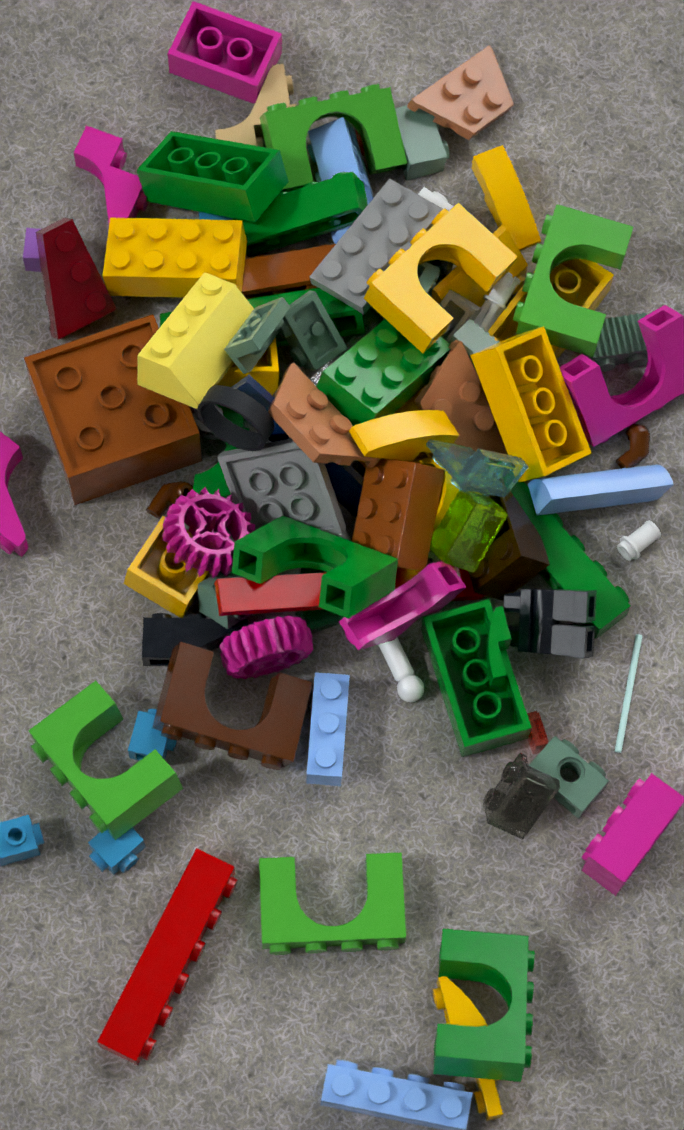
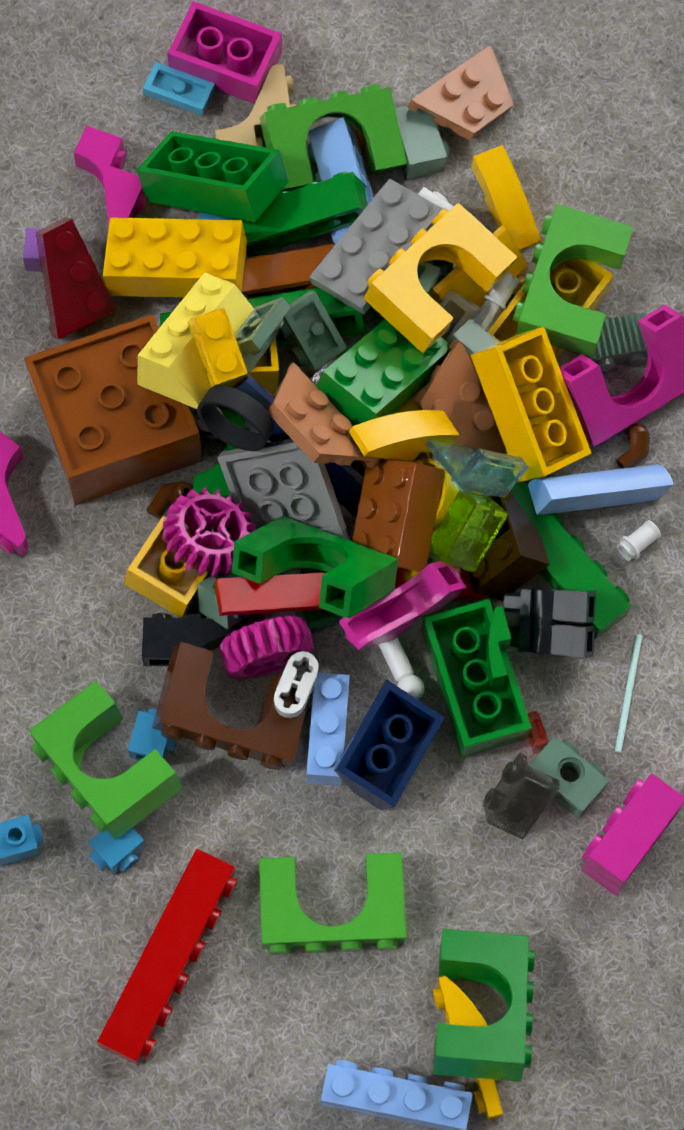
none -> medium azure plate [143,62,215,116]
none -> yellow brick [187,307,248,388]
none -> white beam [274,651,319,718]
none -> dark blue slope [334,680,445,810]

